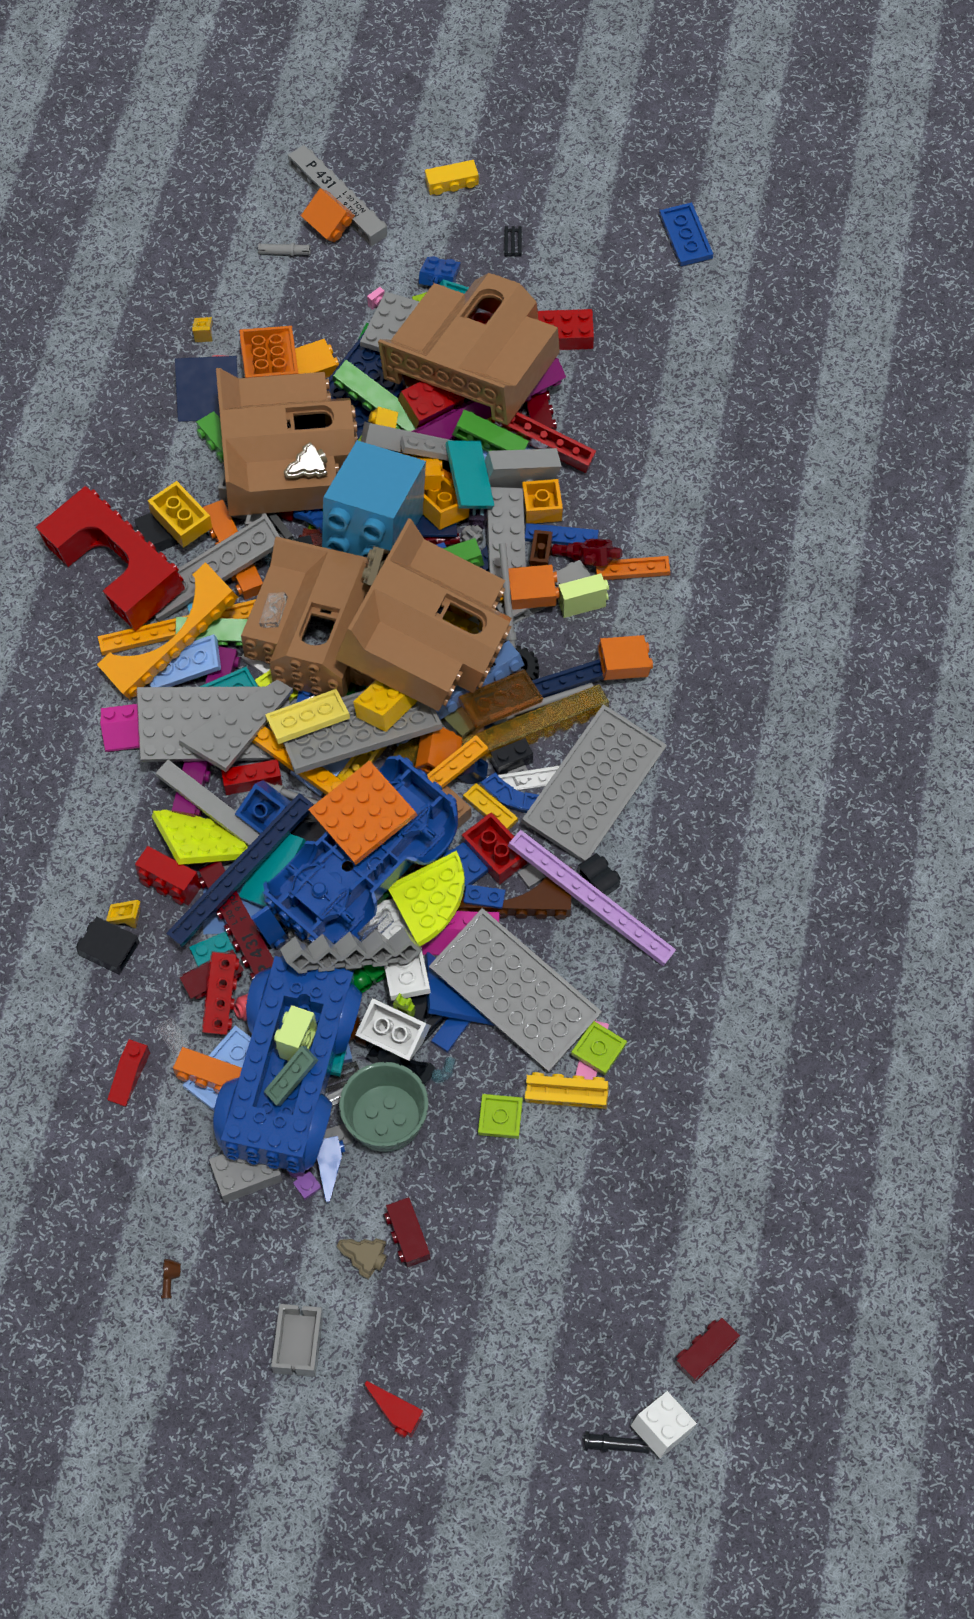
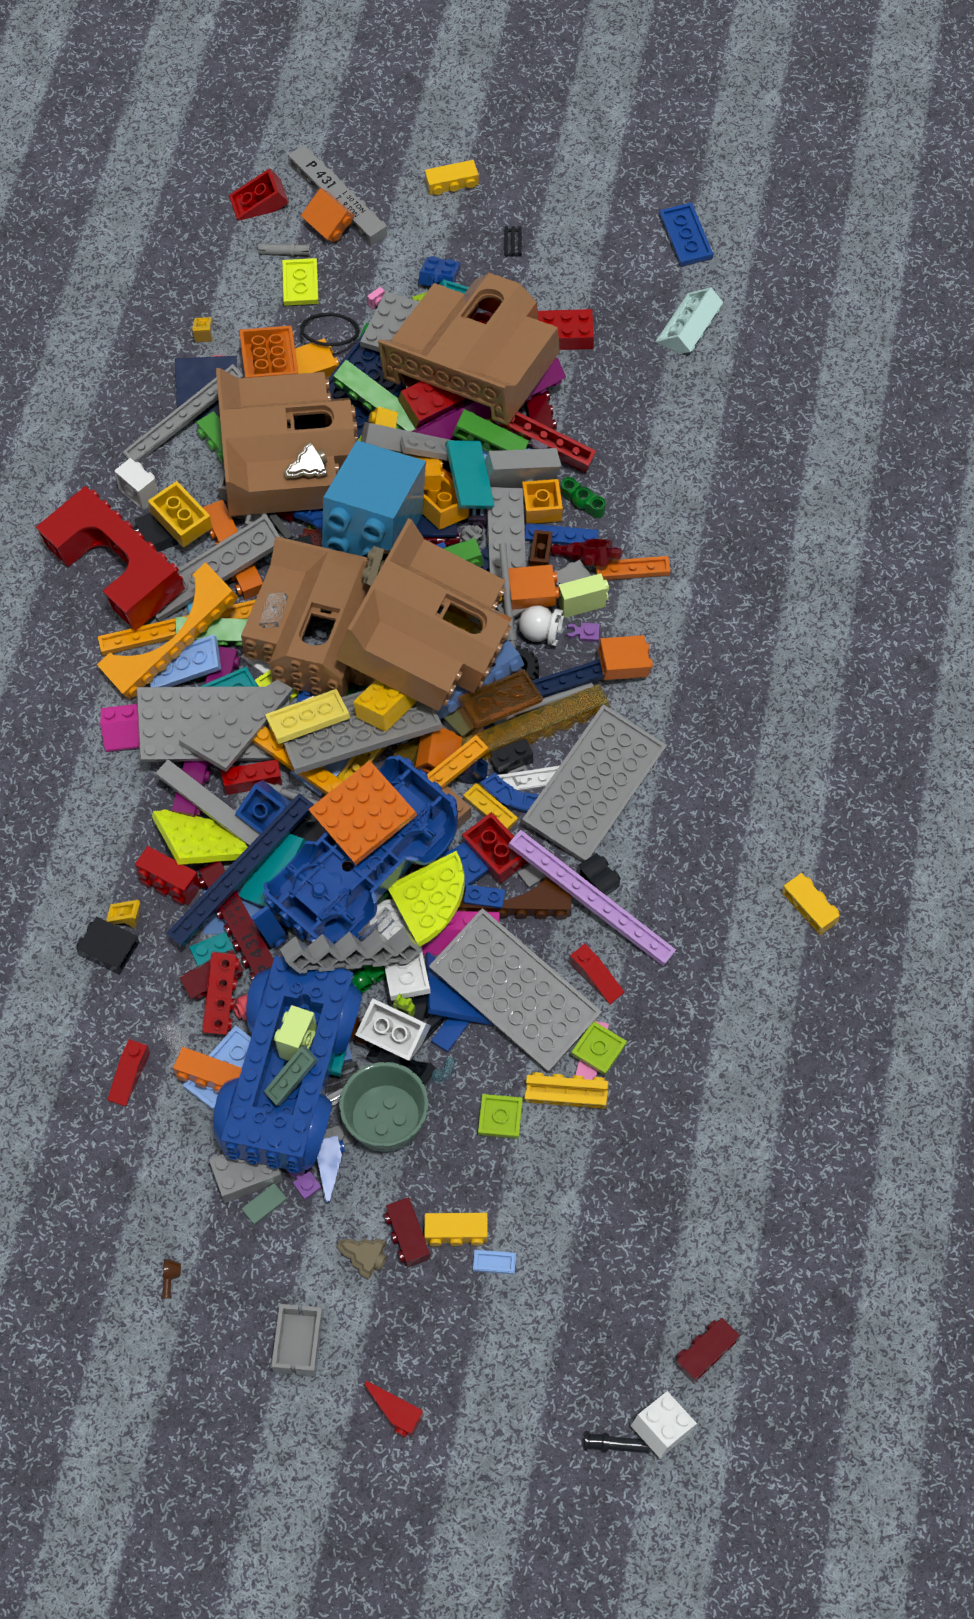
none -> white brick [114,458,158,511]
none -> light grey tile [123,364,244,462]
none -> red slope [229,168,289,221]
none -> sand green tile [242,1183,287,1226]
none -> neon yellow plate [282,258,319,306]
none -> black piece [300,313,360,346]
none -> yellow brick [425,1213,488,1246]
none -> light blue tile [473,1250,516,1275]
none -> white tile [519,606,564,646]
none -> green piece [561,477,606,518]
none -> medium lavender plate [567,622,600,642]
none -> red slope [570,943,625,1005]
none -> light aqua slope [655,287,723,354]
none -> yellow brick [782,873,840,935]

